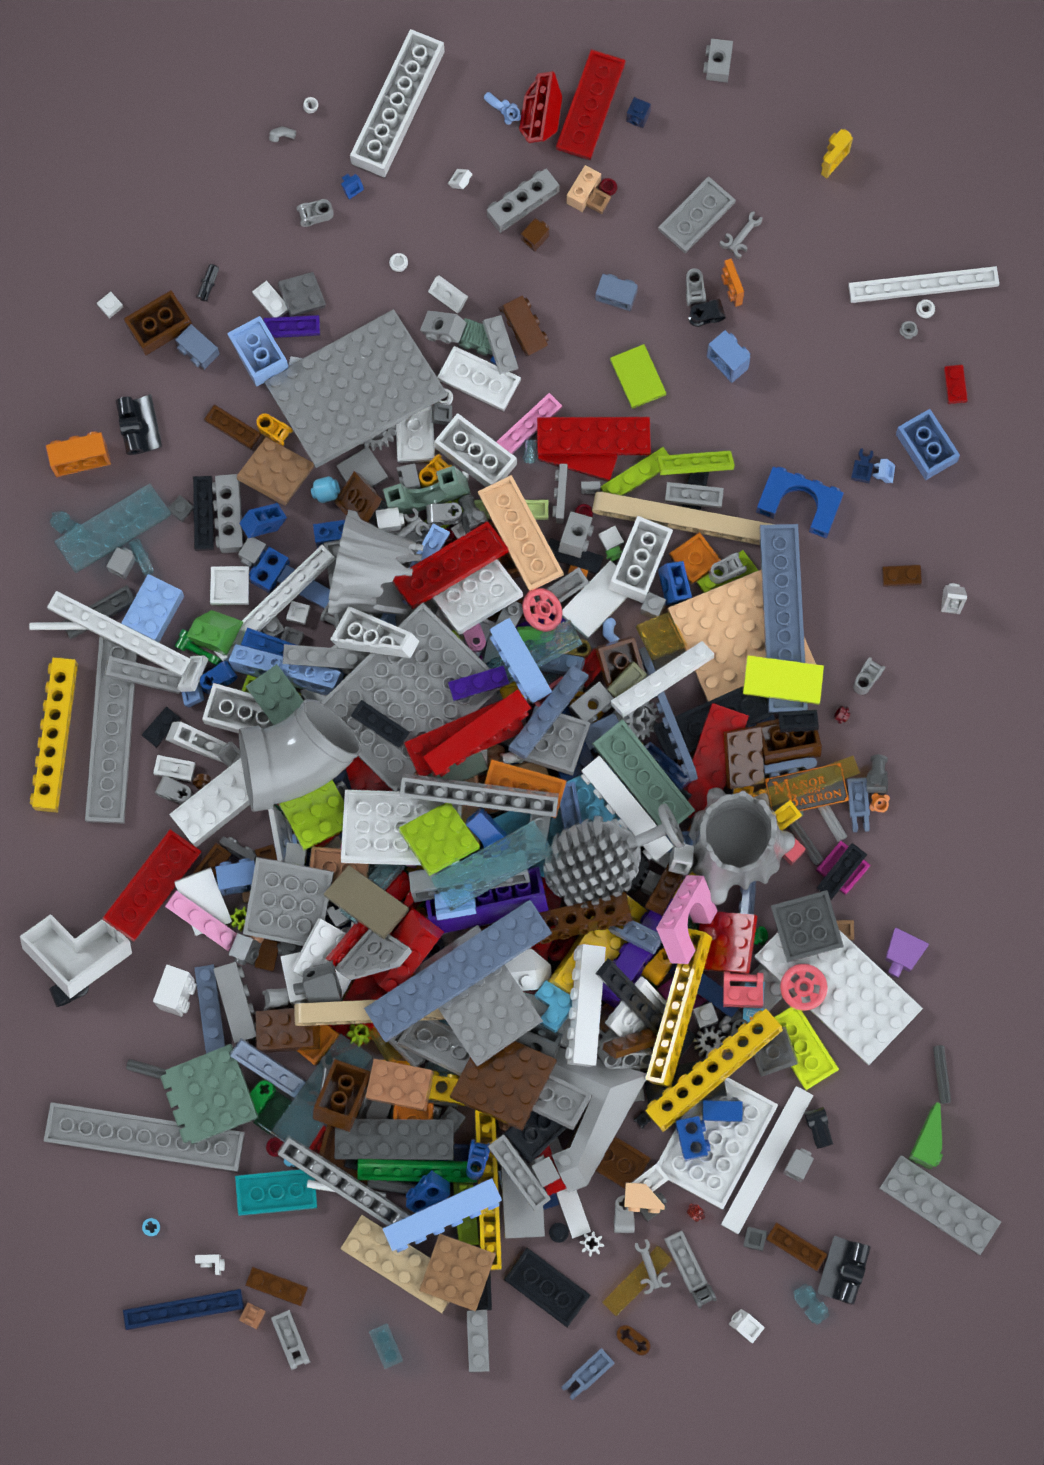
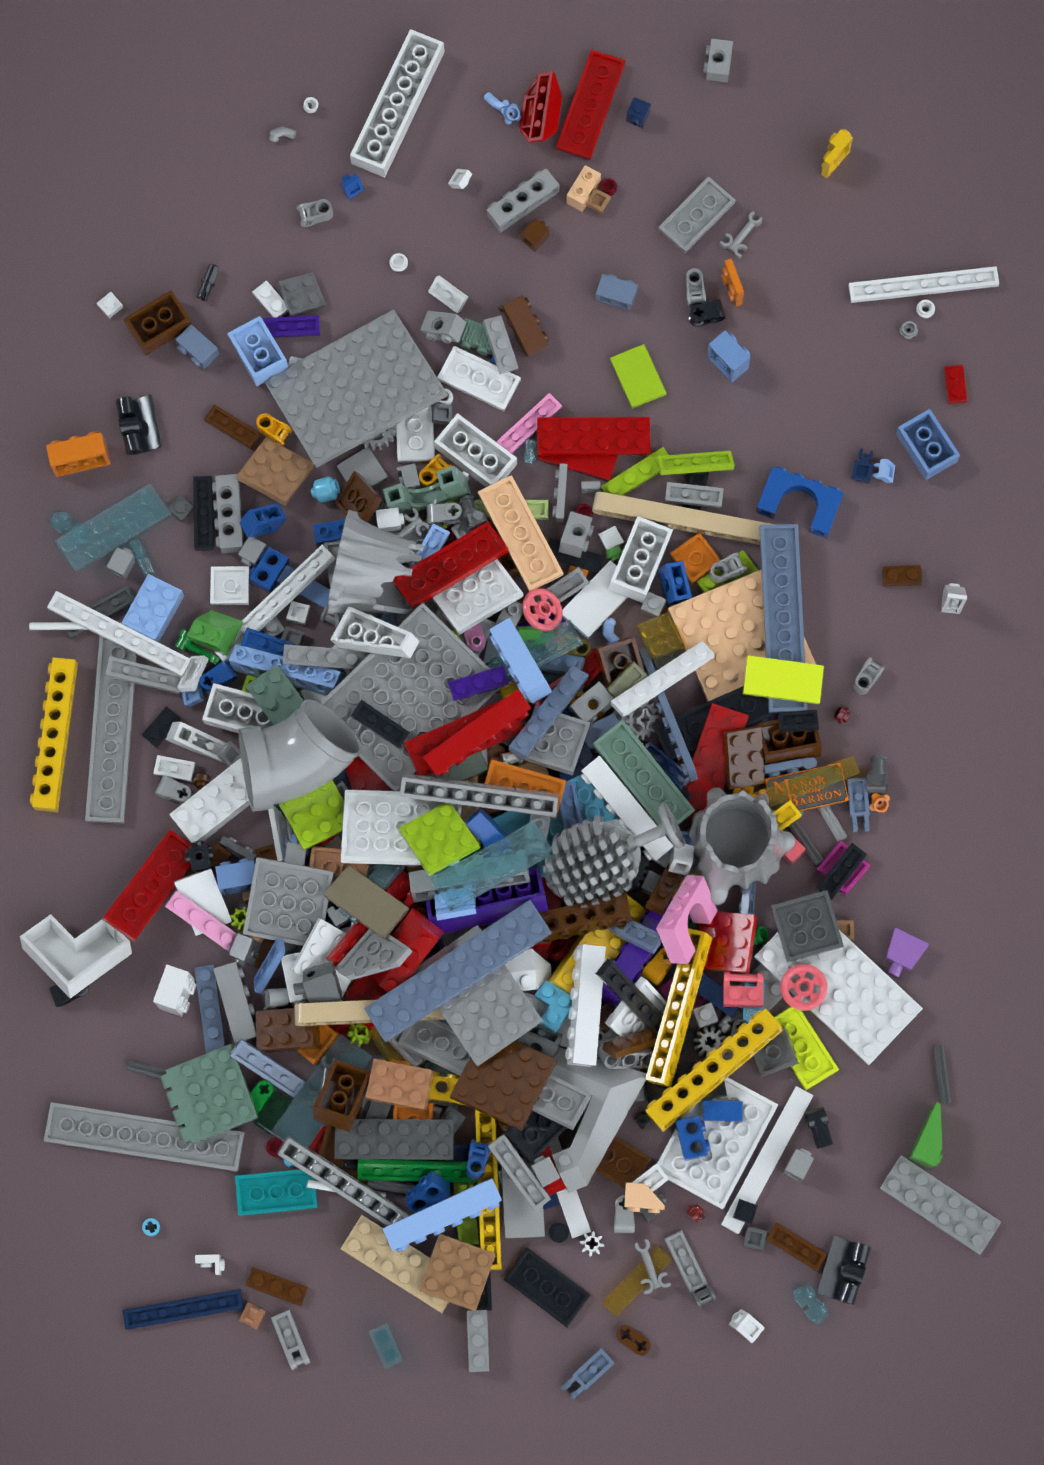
none -> black brick [185,840,214,871]
none -> medium blue tile [254,938,285,994]
none -> black plate [733,1199,758,1225]

